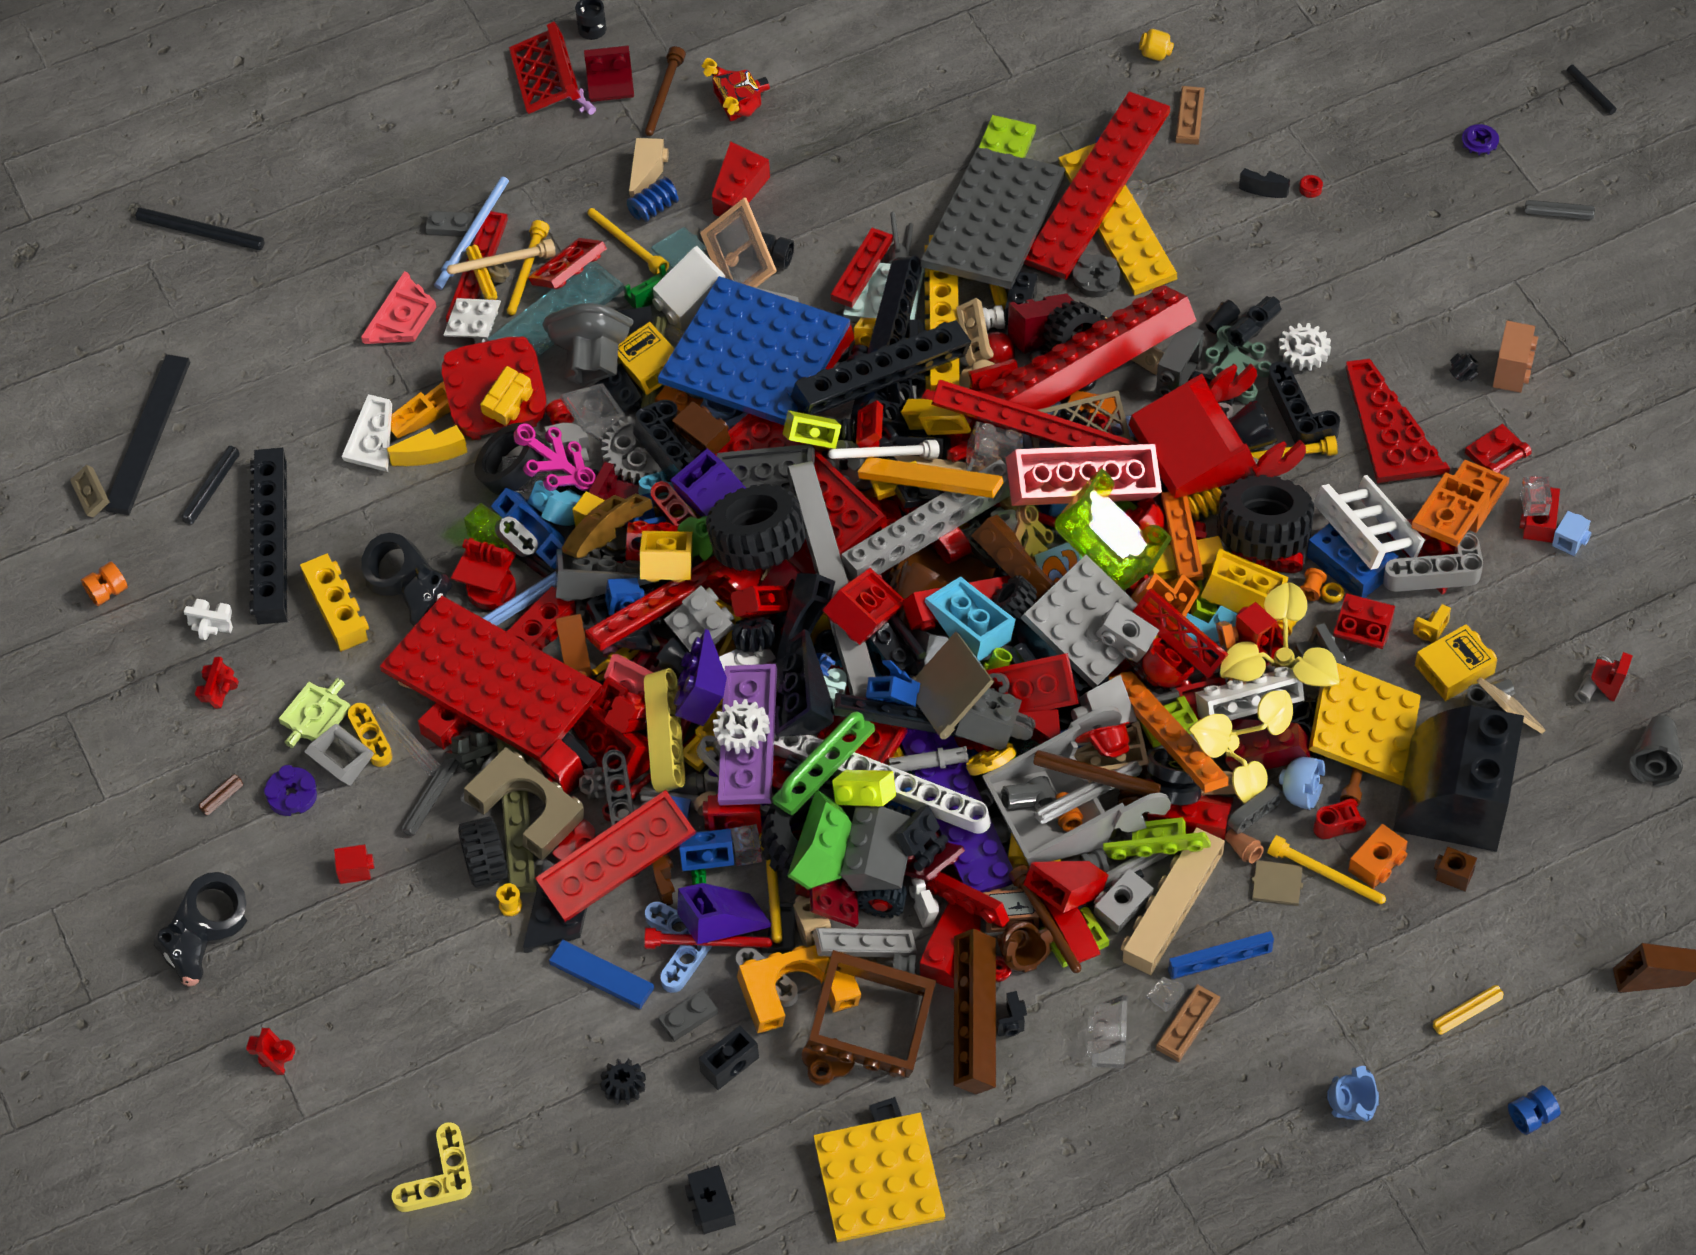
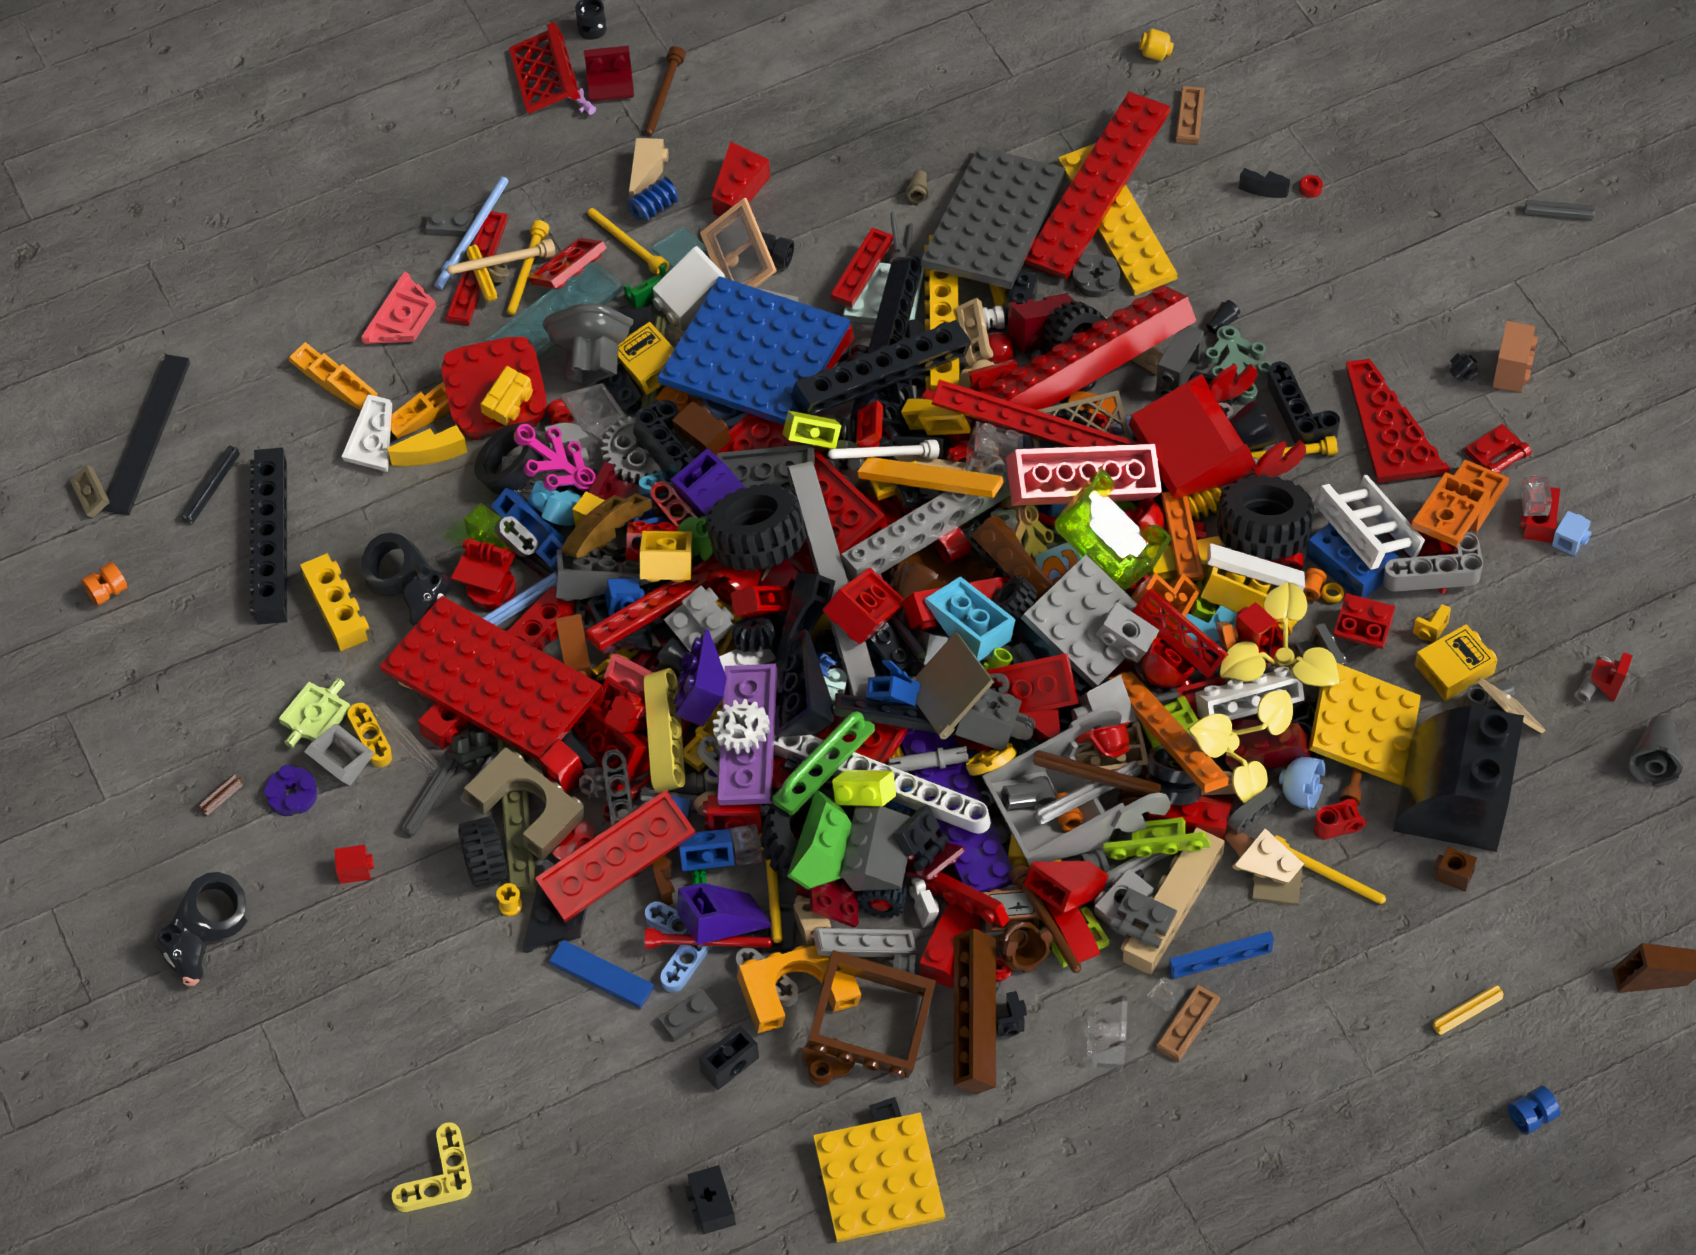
black axle [135,207,265,250] -> none
white hips [184,599,233,640] -> none
red hips [195,657,239,709] -> none
red hips [246,1028,295,1075] -> none
white hinge [444,298,501,344] -> none
black gear [600,1058,646,1105] -> none
torso [701,58,770,122] -> none
yellow bracket [854,318,876,348] -> none
lime plate [979,115,1036,158] -> none
black piece [1226,296,1282,347] -> none
white gear [1278,323,1331,371] -> none
medium blue helmet [1327,1066,1379,1122] -> none
orange brick [1348,824,1408,889] -> none
dark purple gear [1462,124,1499,156] -> none
black bar [1567,64,1617,115] -> none
none -> light orange slope [289,342,378,411]
none -> dark tan cone [906,170,929,204]
none -> dark grey plate [1110,888,1177,949]
none -> white tile [1207,543,1305,591]
none -> wing [1232,829,1304,885]

